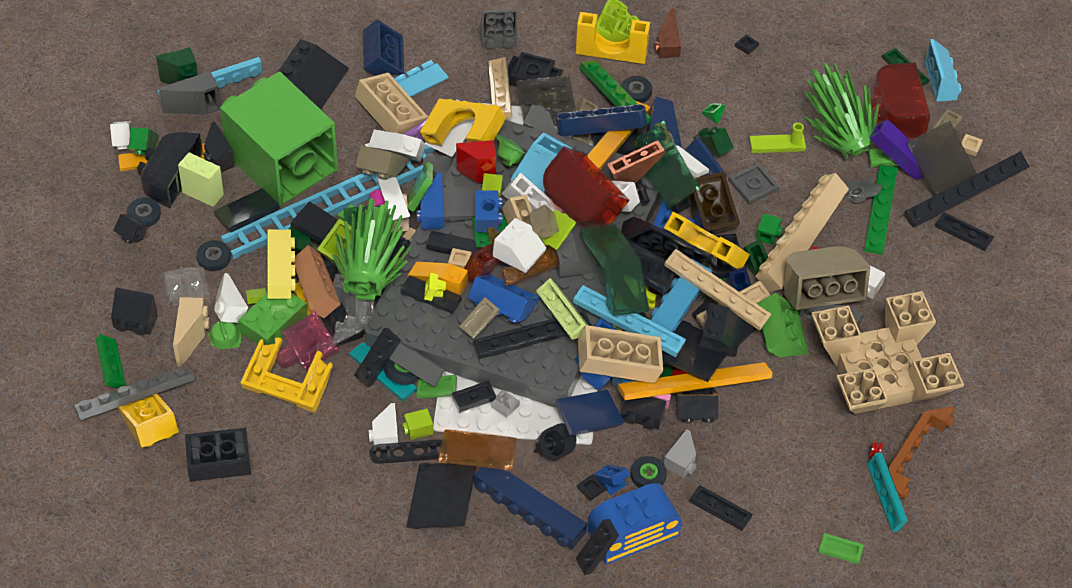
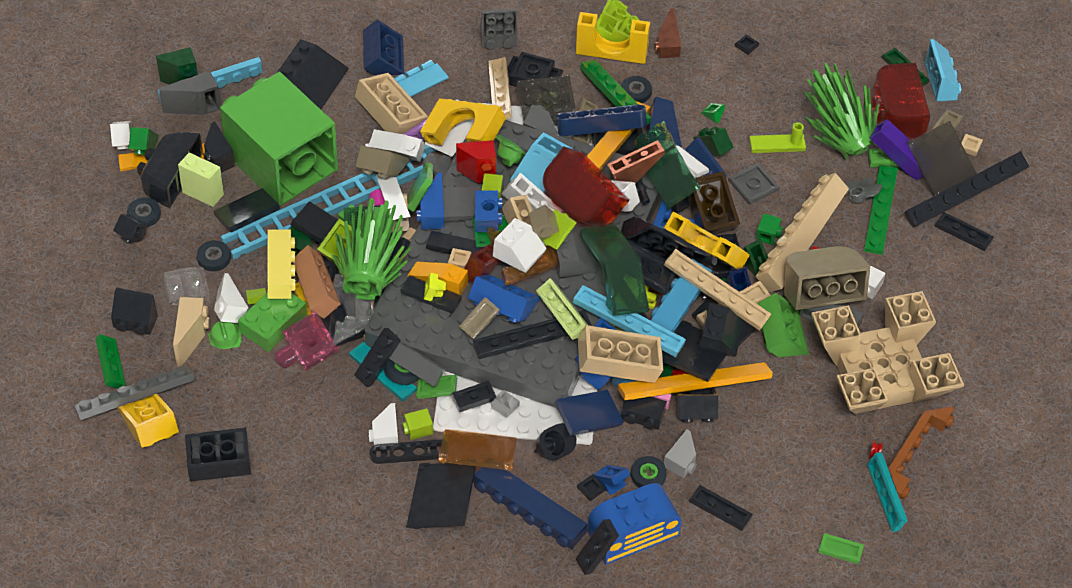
yellow wedge [240,338,333,412] -> none

